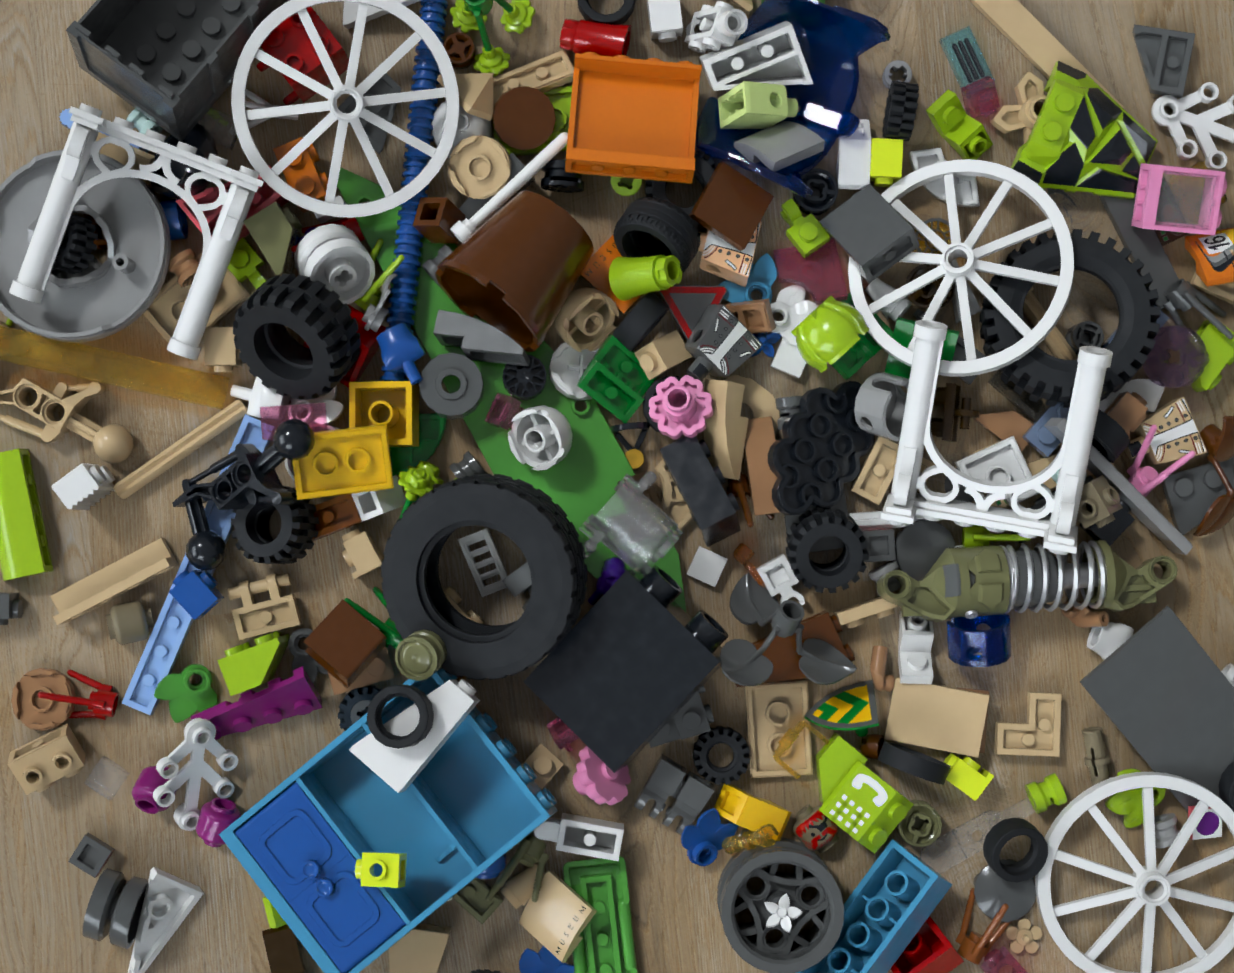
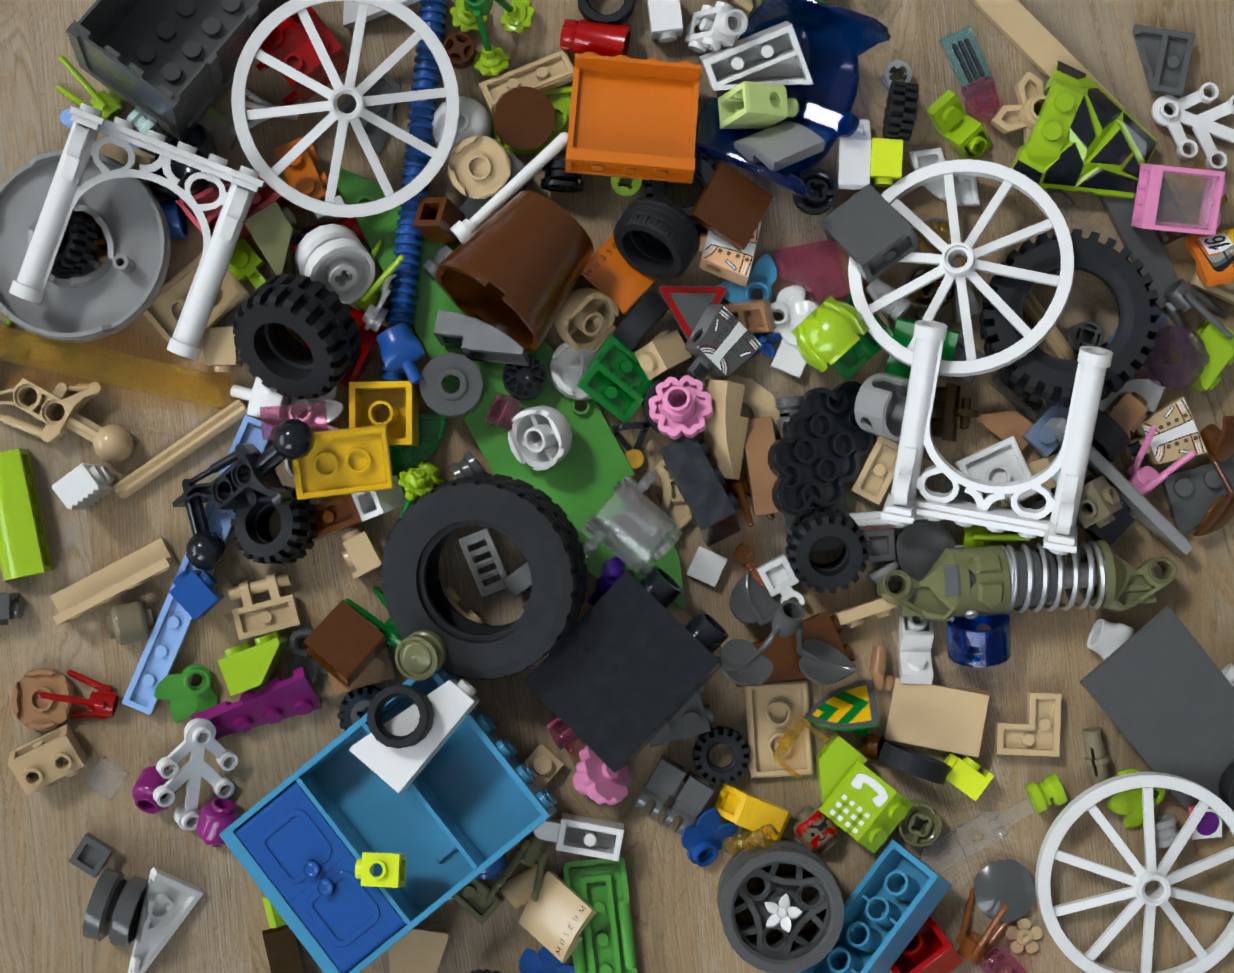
medium nougat wheel [168,248,199,288] -> none
tan slope [437,73,493,121] -> none
lime plant [609,255,683,301] -> none
lime plate [780,198,830,259] -> none
black tyre [983,817,1048,883] -> none
medium nougat arm [1061,600,1109,628] -> none
none -> lime plant [56,55,123,121]

